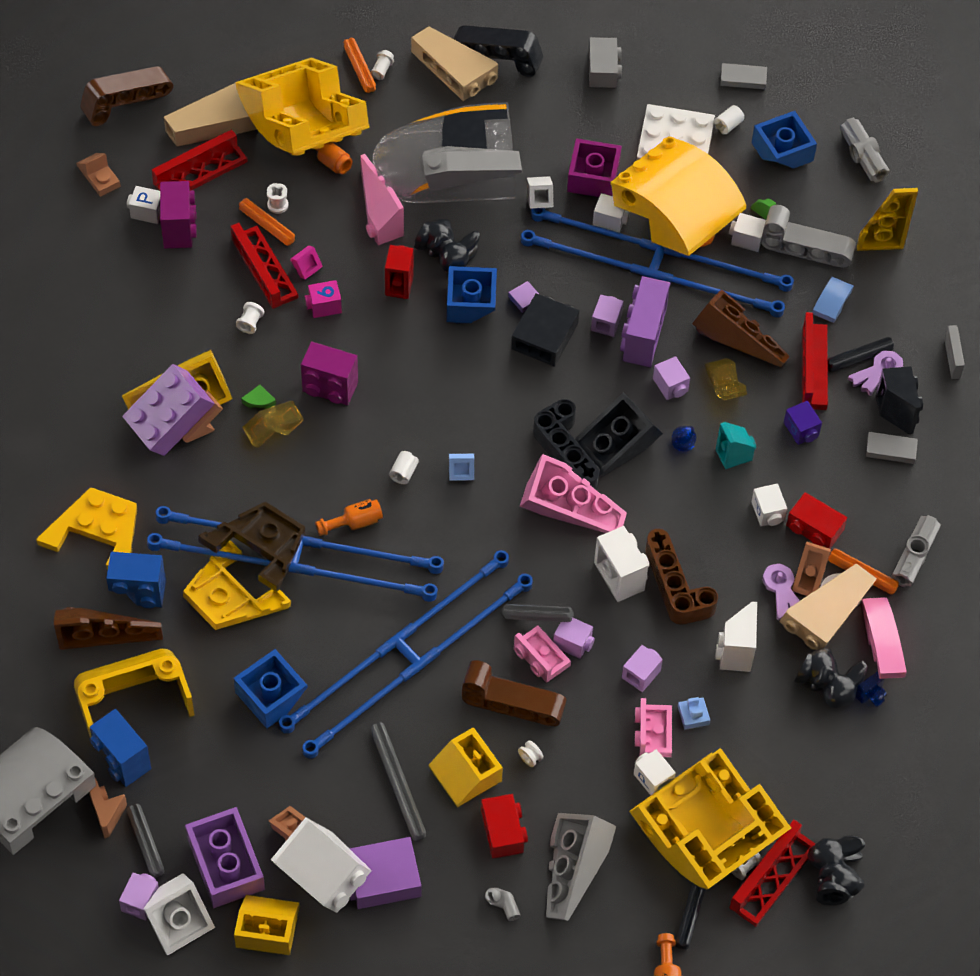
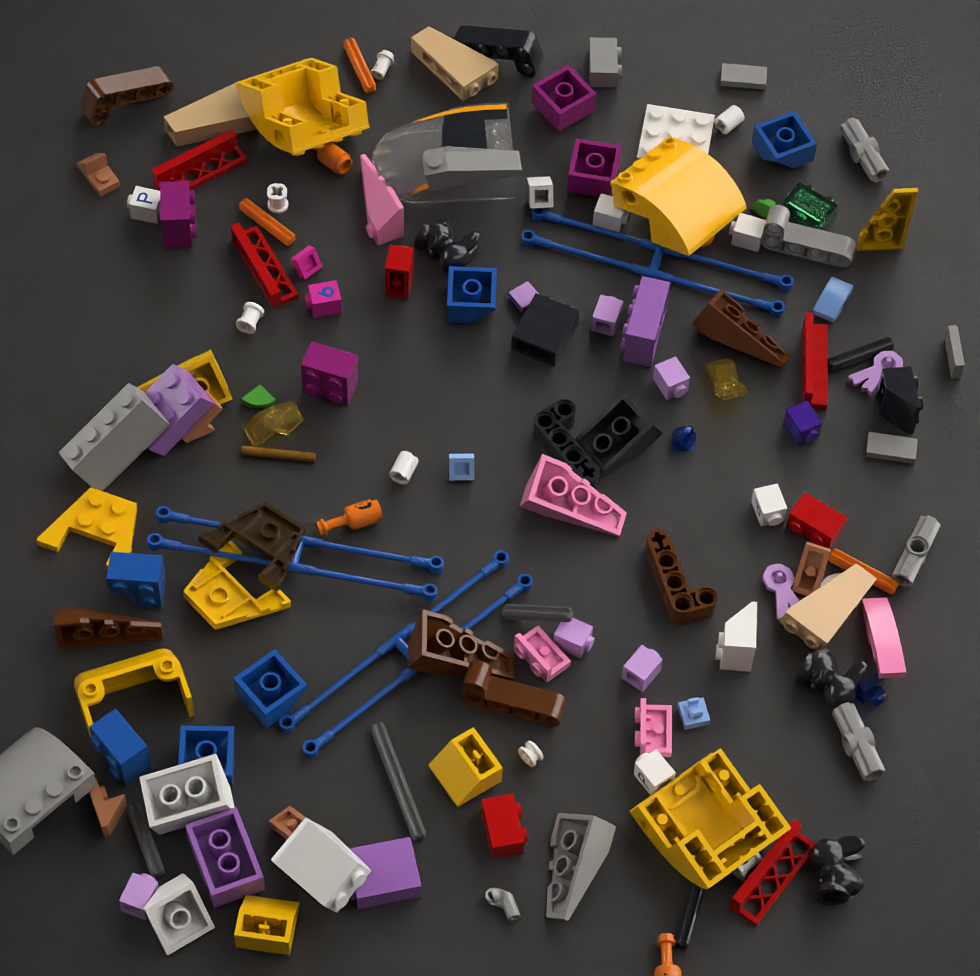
white brick [594,526,649,602] -> none
teal slope [715,422,756,469] -> none
none -> light grey slope [59,383,170,491]
none -> white slope [139,754,234,835]
none -> blue slope [178,726,234,788]
none -> pearl gold bar [241,446,316,463]
none -> reddish brown wedge [408,609,514,681]
none -> magenta brick [531,65,596,132]
none -> clear green brick [783,182,839,231]
none -> light grey piece [832,702,885,782]

